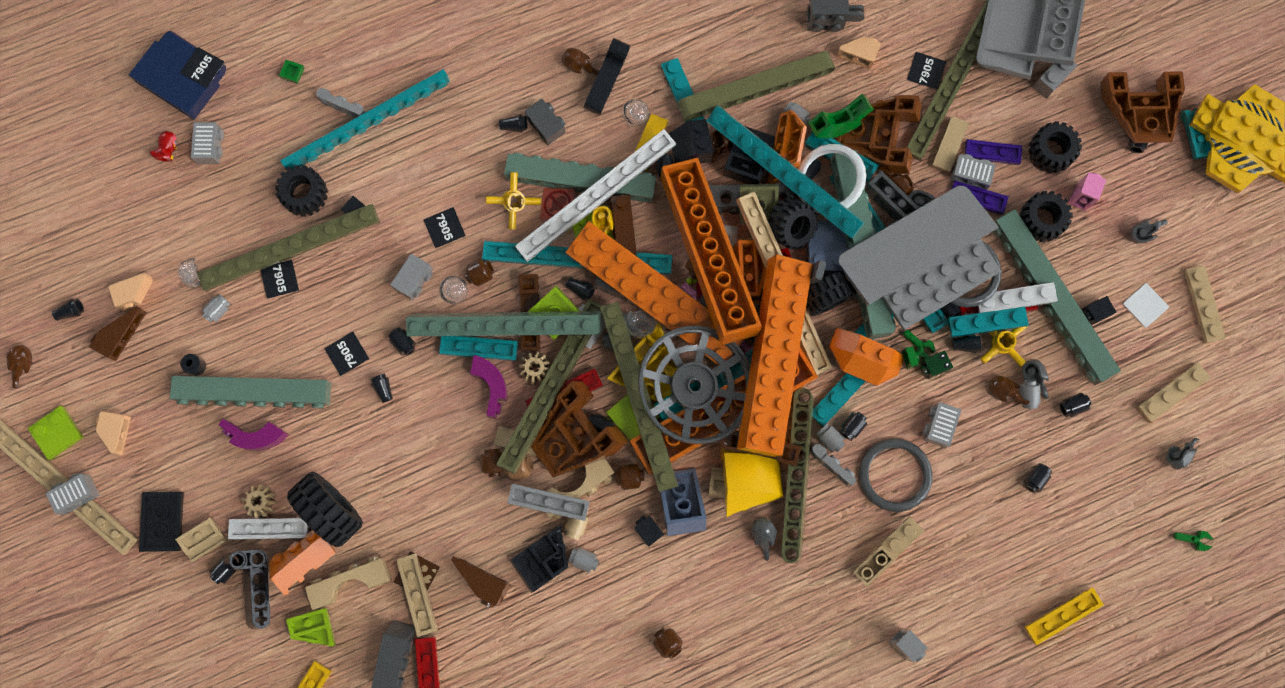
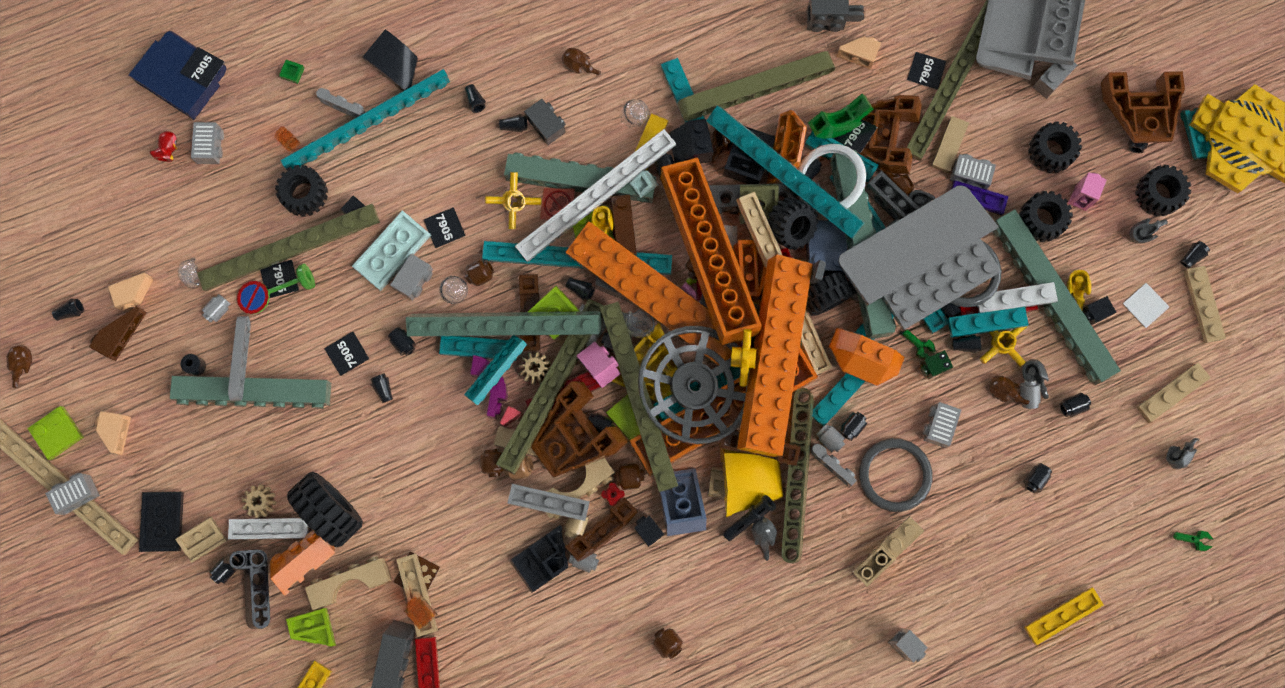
magenta arch [218,419,289,451] -> none
reddish brown slope [451,556,511,608] -> none
black beam [583,38,631,115] -> none
light grey brick [782,101,811,125] -> none
green plate [902,346,920,370] -> none
dark purple tile [964,139,1022,165] -> none
none -> light grey beam [228,316,251,401]
none -> piece [237,264,315,314]
none -> clear orange brick [274,126,301,151]
none -> light aqua tile [352,210,431,291]
none -> black slope [363,29,418,91]
none -> clear orange brick [404,597,438,629]
none -> teal plate [464,335,527,405]
none -> black cone [465,84,486,113]
none -> coral slope [500,406,523,427]
none -> reddish brown slope [565,498,638,562]
none -> bright pink brick [576,342,620,388]
none -> red plate [601,483,625,506]
none -> light aqua slope [630,171,658,198]
none -> black pin [723,495,776,541]
none -> yellow bar [731,329,756,386]
none -> black sticker [834,119,878,153]
none -> yellow piece [1067,270,1091,310]
none -> black tyre [1135,165,1191,216]
none -> black cone [1180,241,1210,269]

